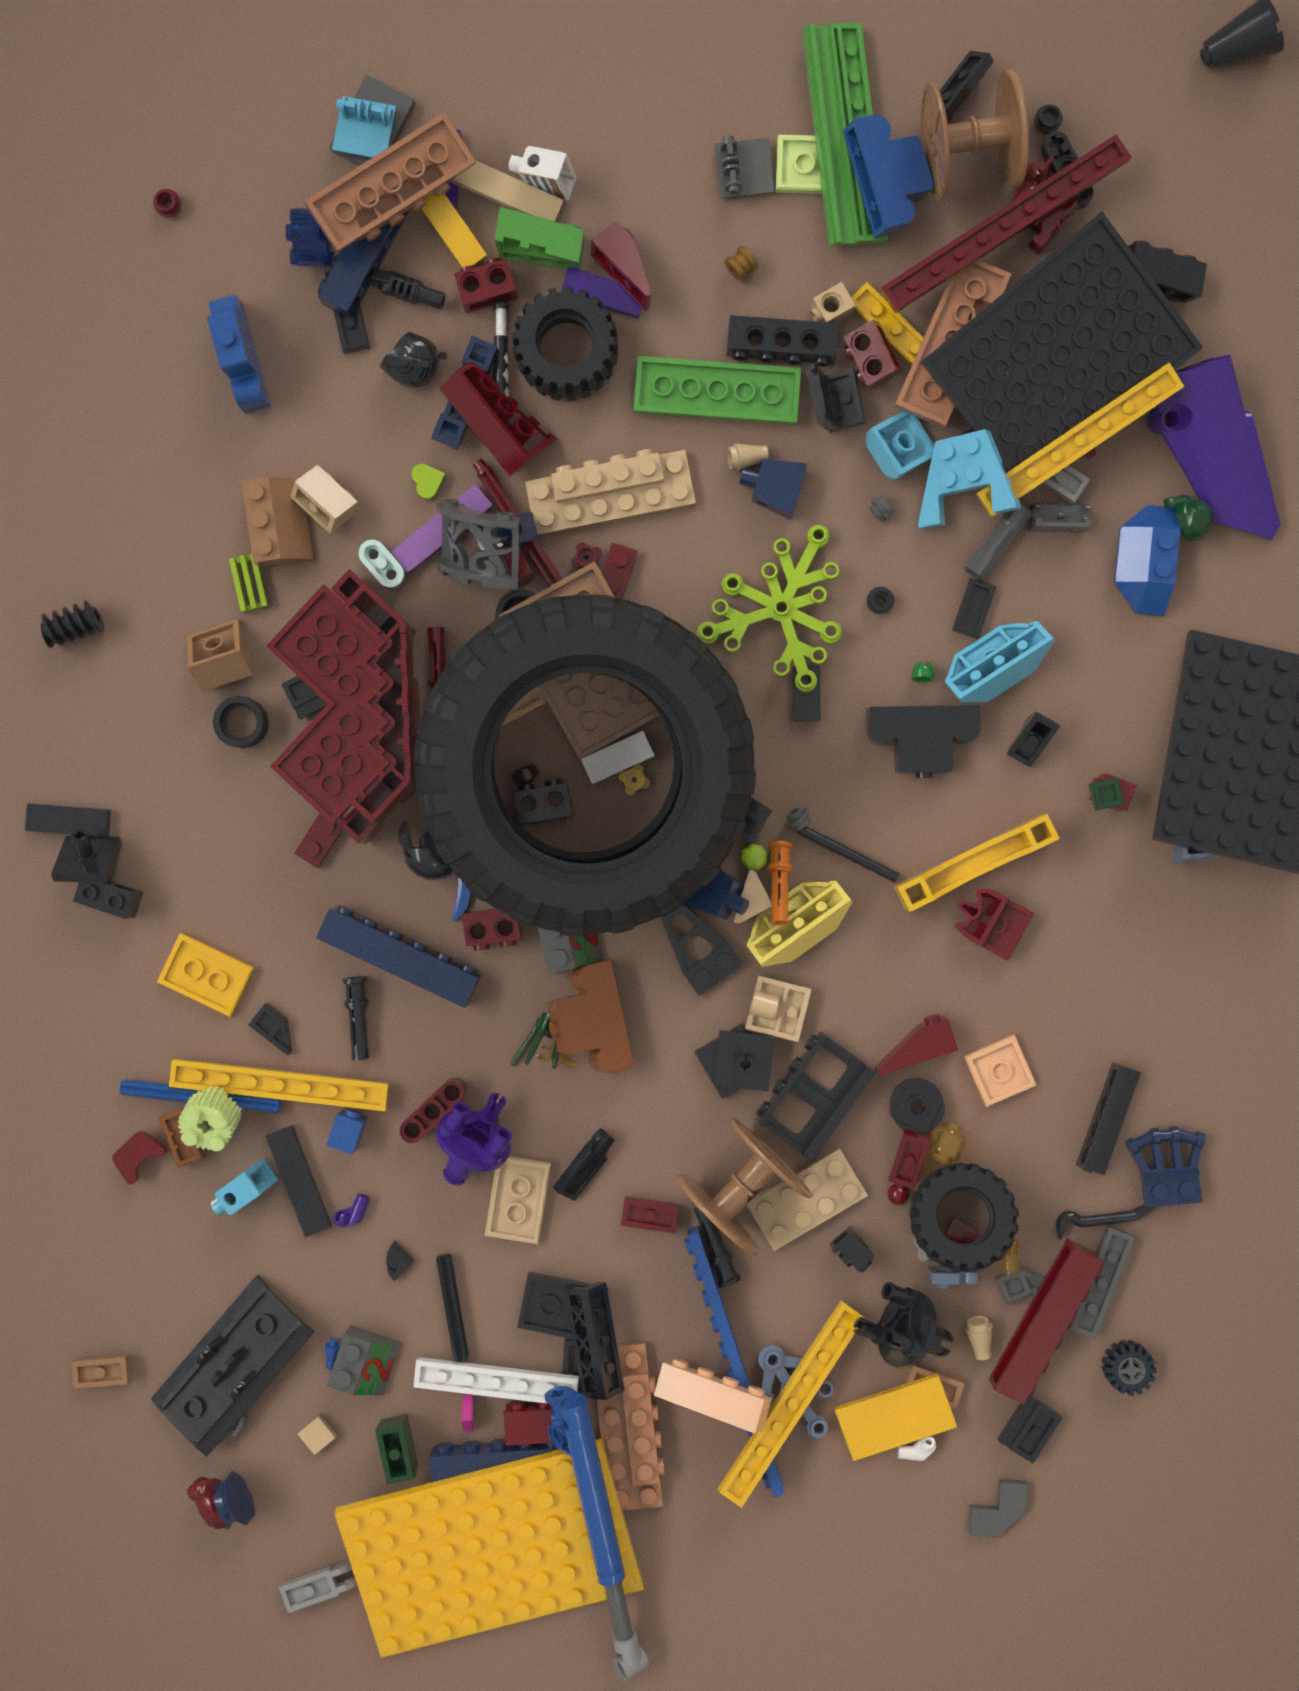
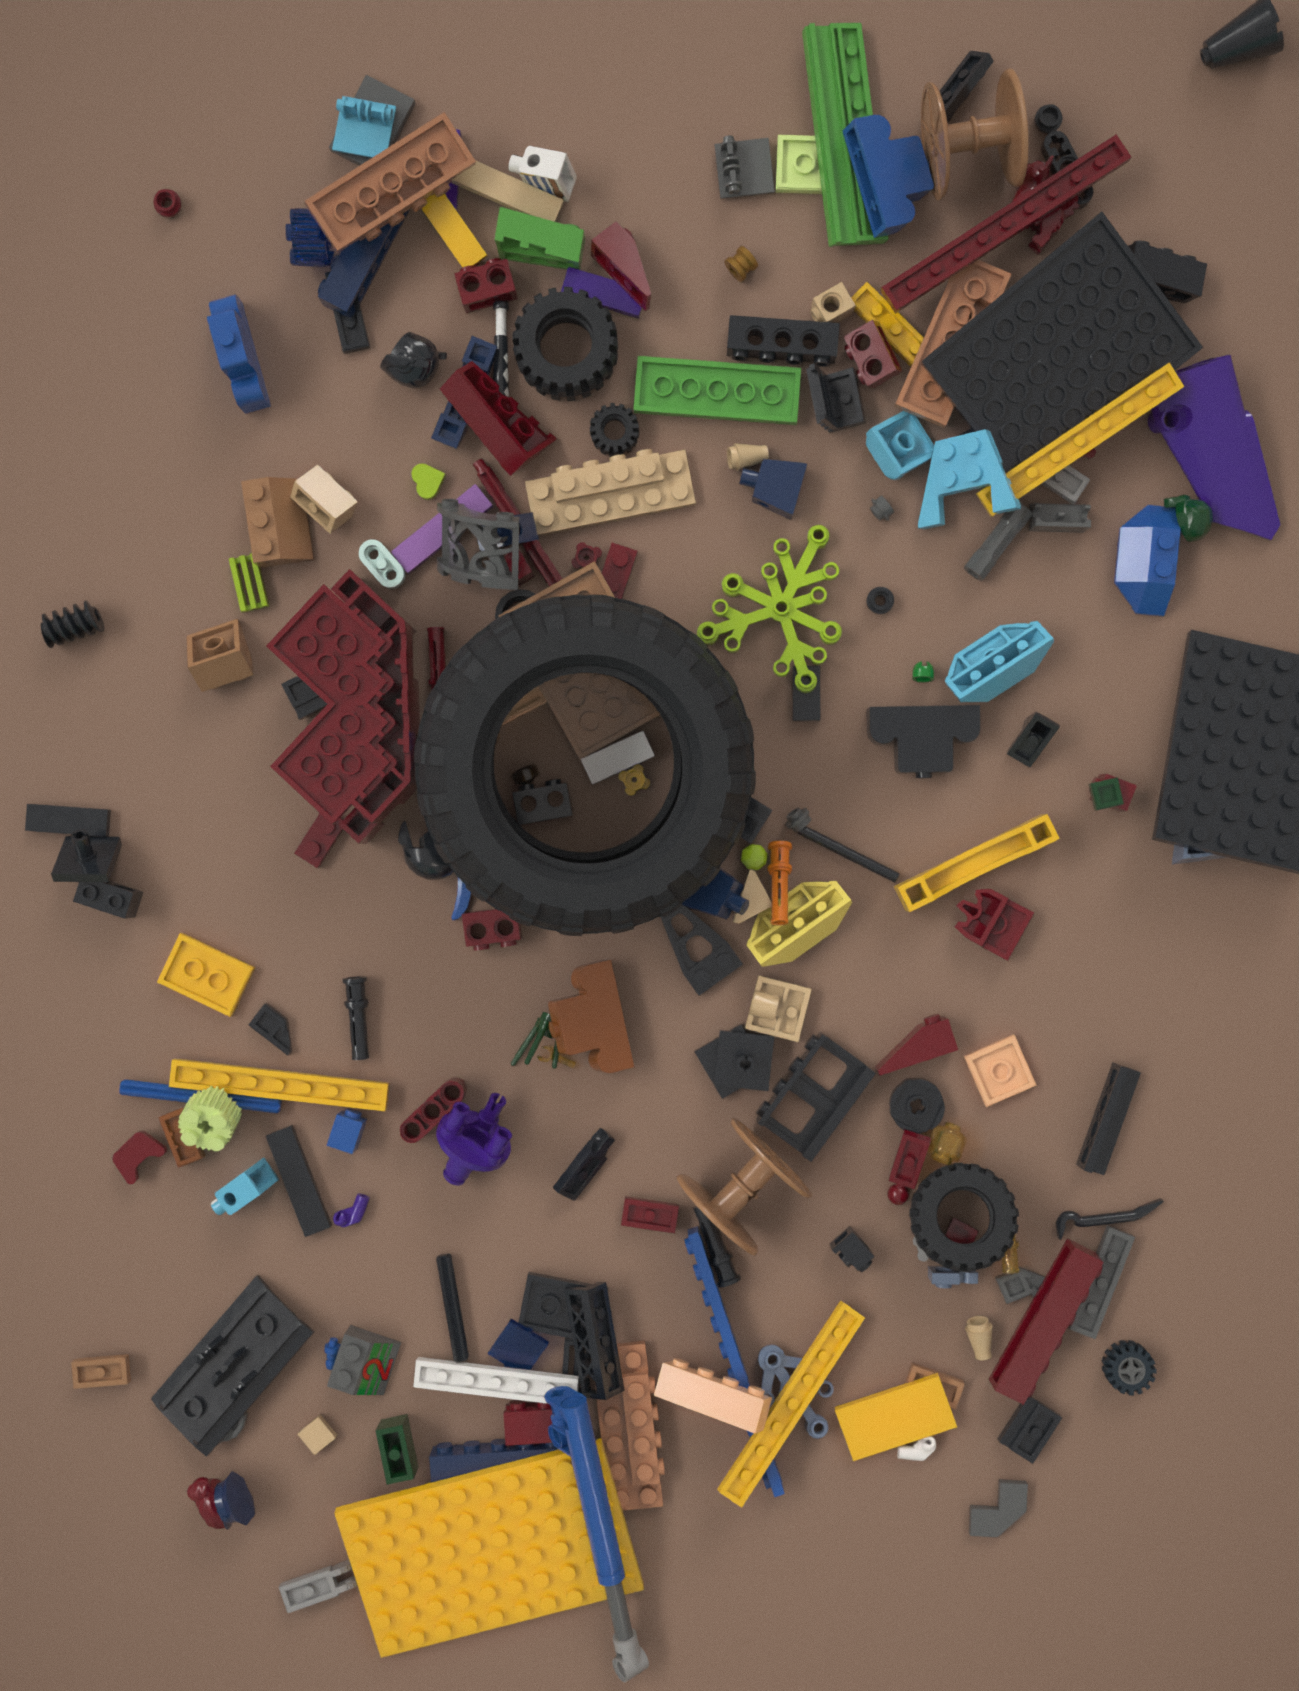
black tyre [213,696,269,749] -> none
dark blue brick [316,905,481,1008] -> none
black hinge [370,268,446,310] -> none
black tile [386,1241,414,1281] -> none
dark pink tile [461,1394,475,1432] -> none
tan tile [485,1155,552,1245] -> none
dark grey slope [538,927,603,974] -> none
tan plate [746,1147,868,1251] -> none
black piece [854,1282,954,1369] -> none
black tile [952,578,997,639] -> none
dark blue plate [1125,1126,1206,1208] -> none
none -> clear blue piece [487,1319,549,1370]
none -> black tyre [590,403,639,457]

